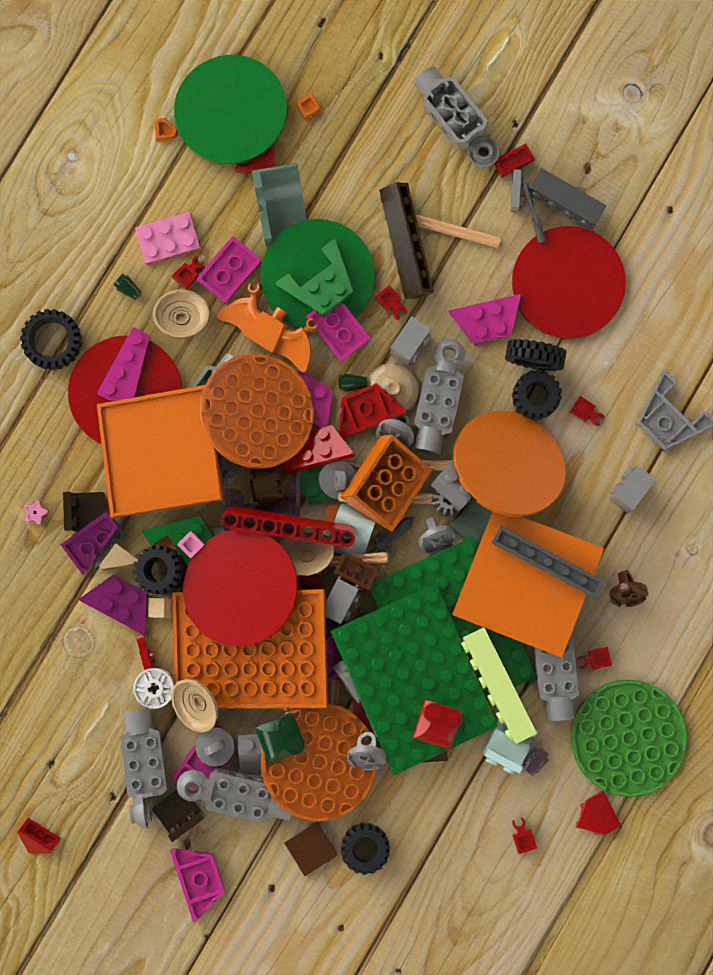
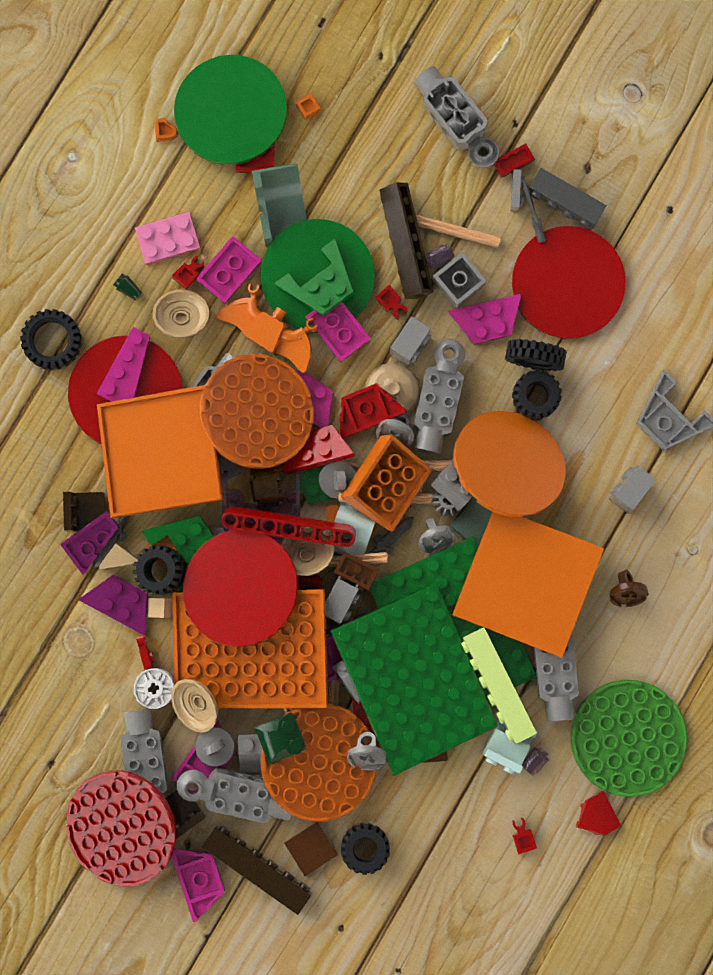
red slope [17,818,61,854] -> none
bright pink plate [24,500,48,525] -> none
bright pink plate [177,530,205,558] -> none
dark green cone [338,373,367,392] -> none
red slope [413,700,462,749] -> none
dark grey plate [492,526,605,599] -> none
red plate [569,396,605,426] -> none
red plate [576,647,612,670] -> none
none -> tile [66,770,176,887]
none -> dark brown brick [202,825,312,915]
none -> clear purple brick [426,244,455,270]
none -> light grey brick [432,252,487,309]

